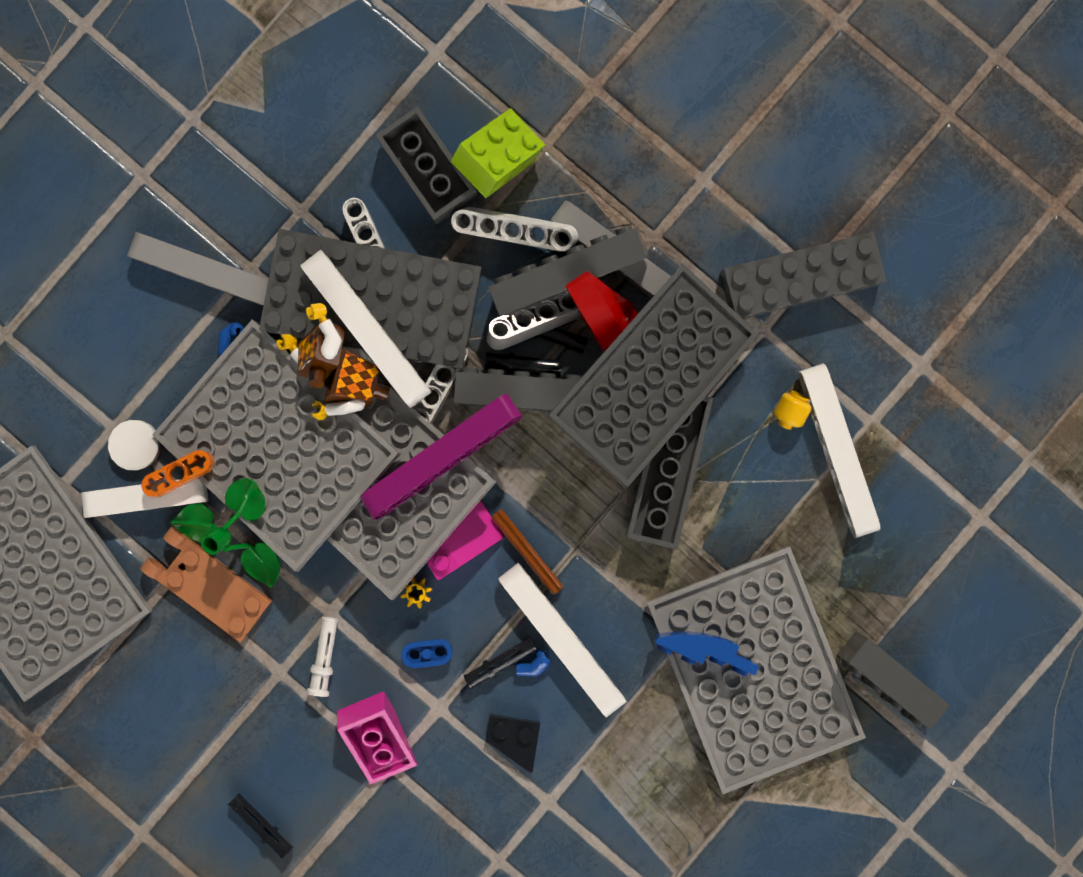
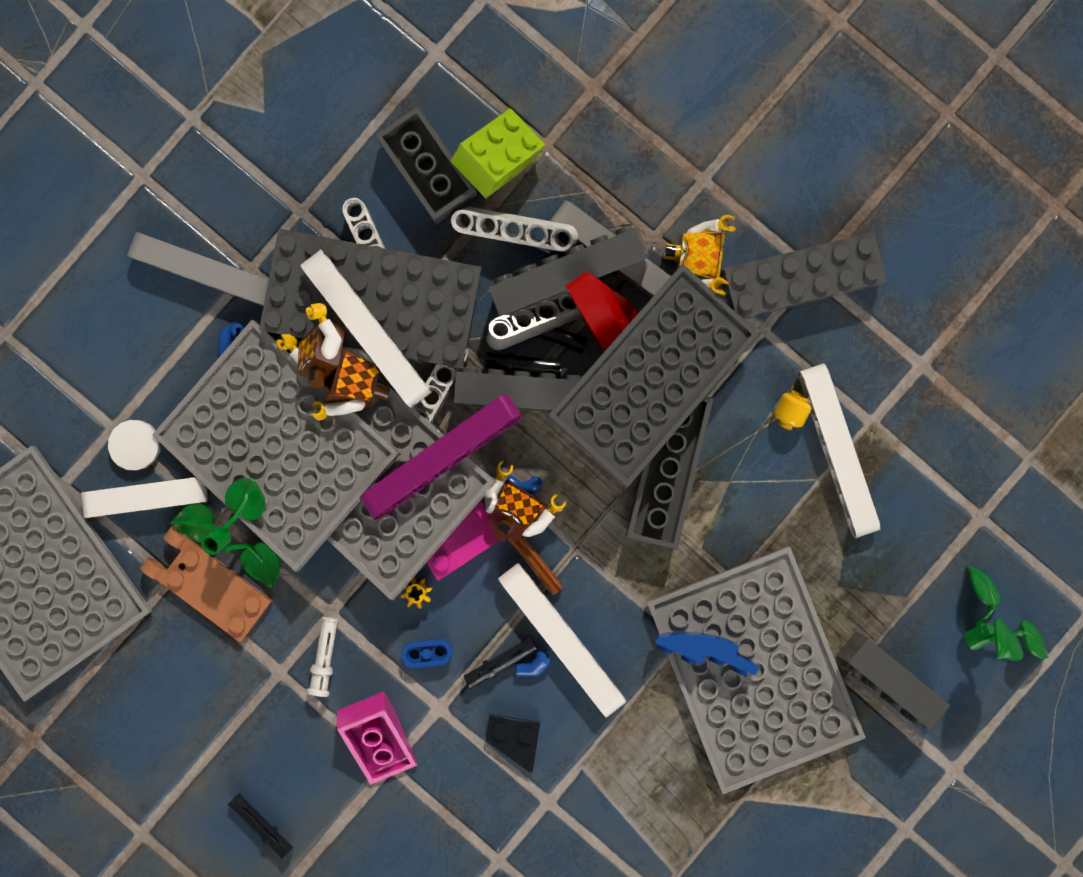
orange beam [141,450,215,497] -> none
none -> torso [484,460,566,542]
none -> blue arm [507,474,543,495]
none -> torso [664,215,736,296]
none -> green plant [964,567,1049,661]

